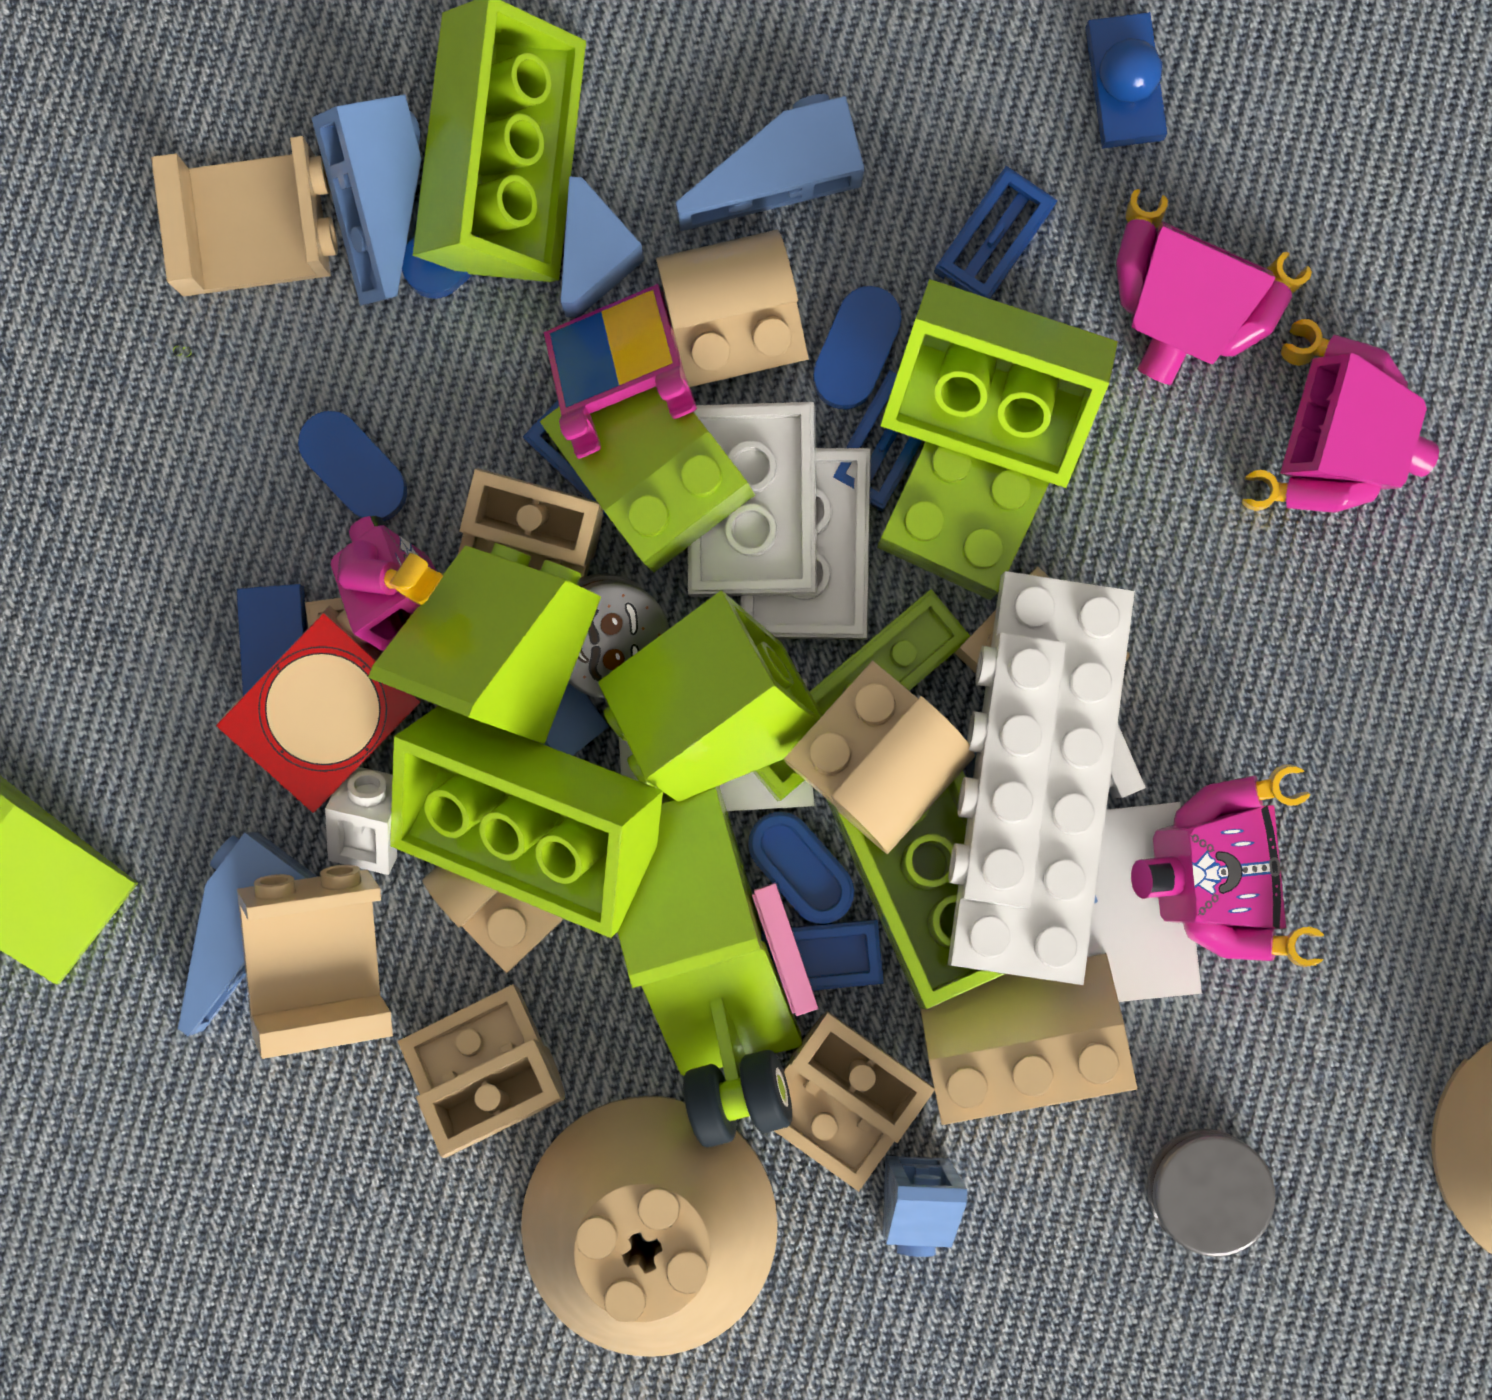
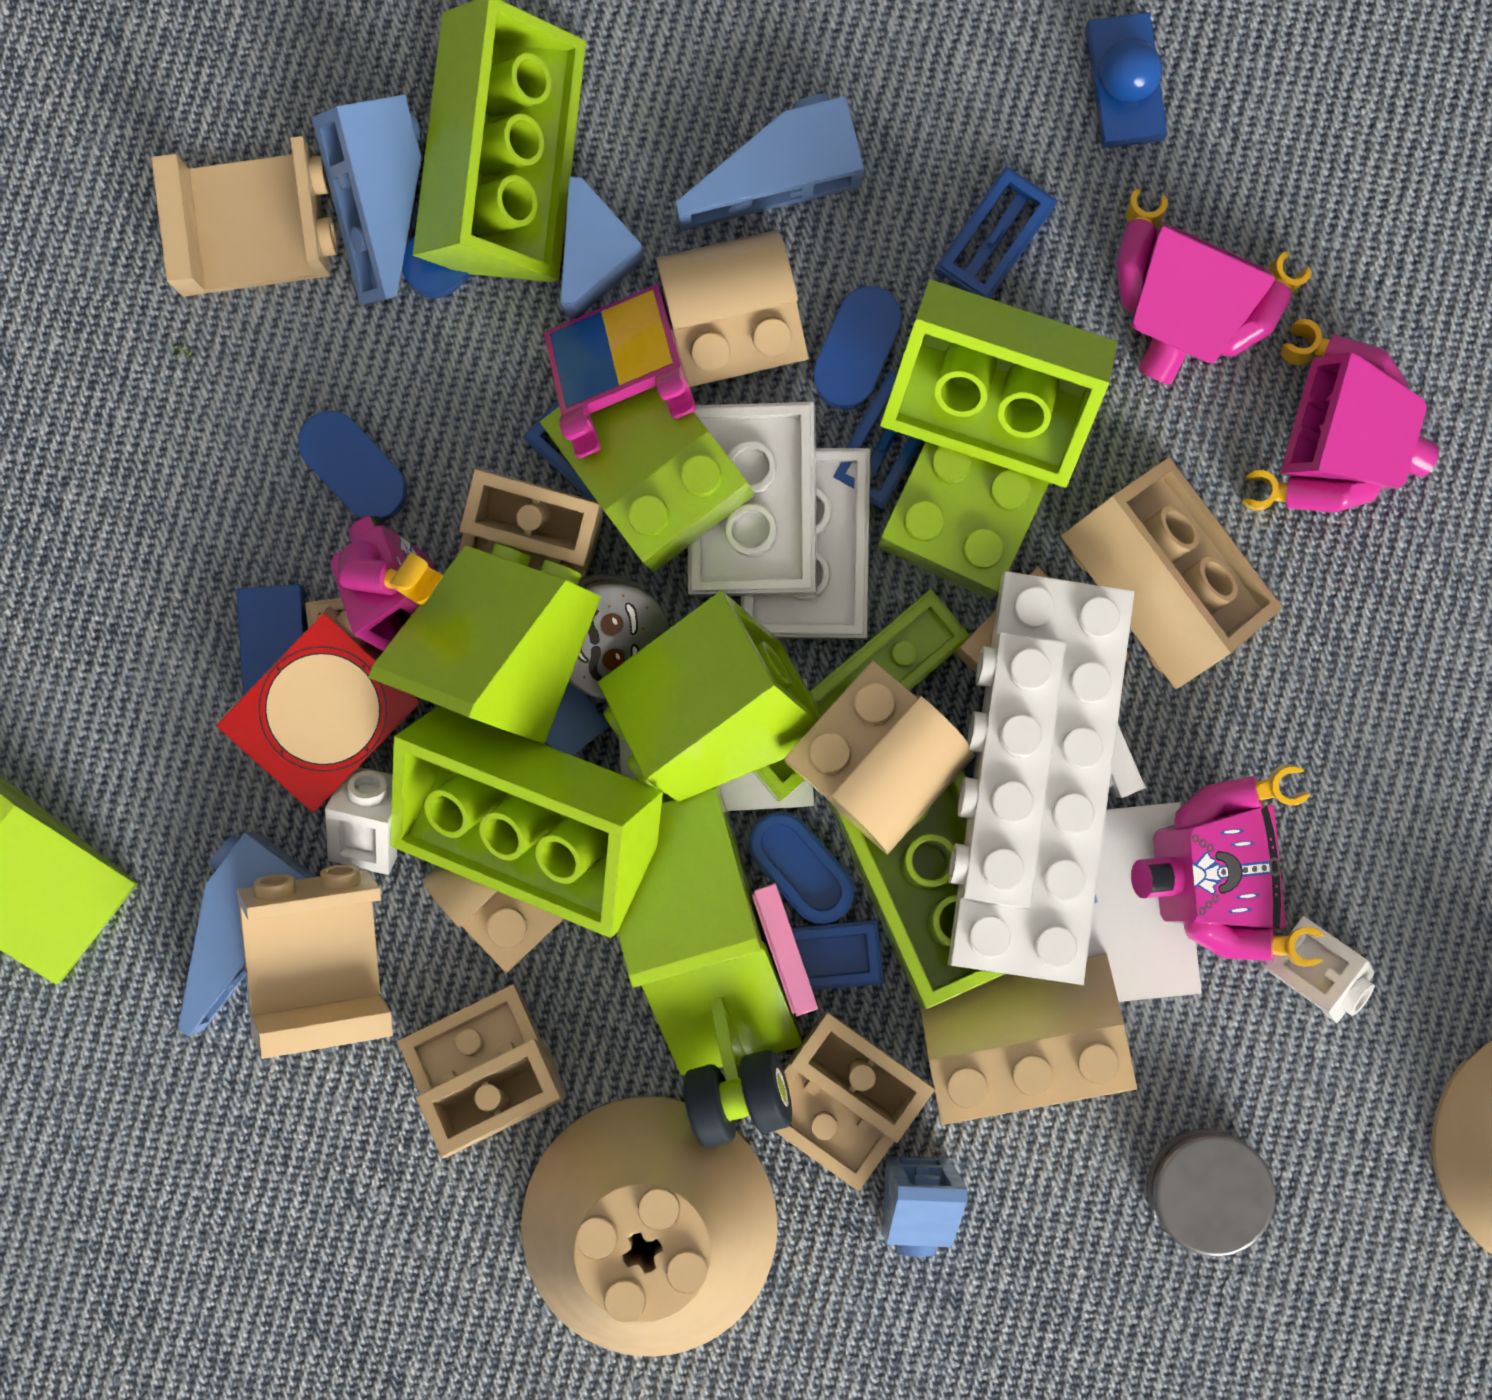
none -> tan slope [1061,457,1283,690]
none -> white bracket [1265,916,1375,1023]

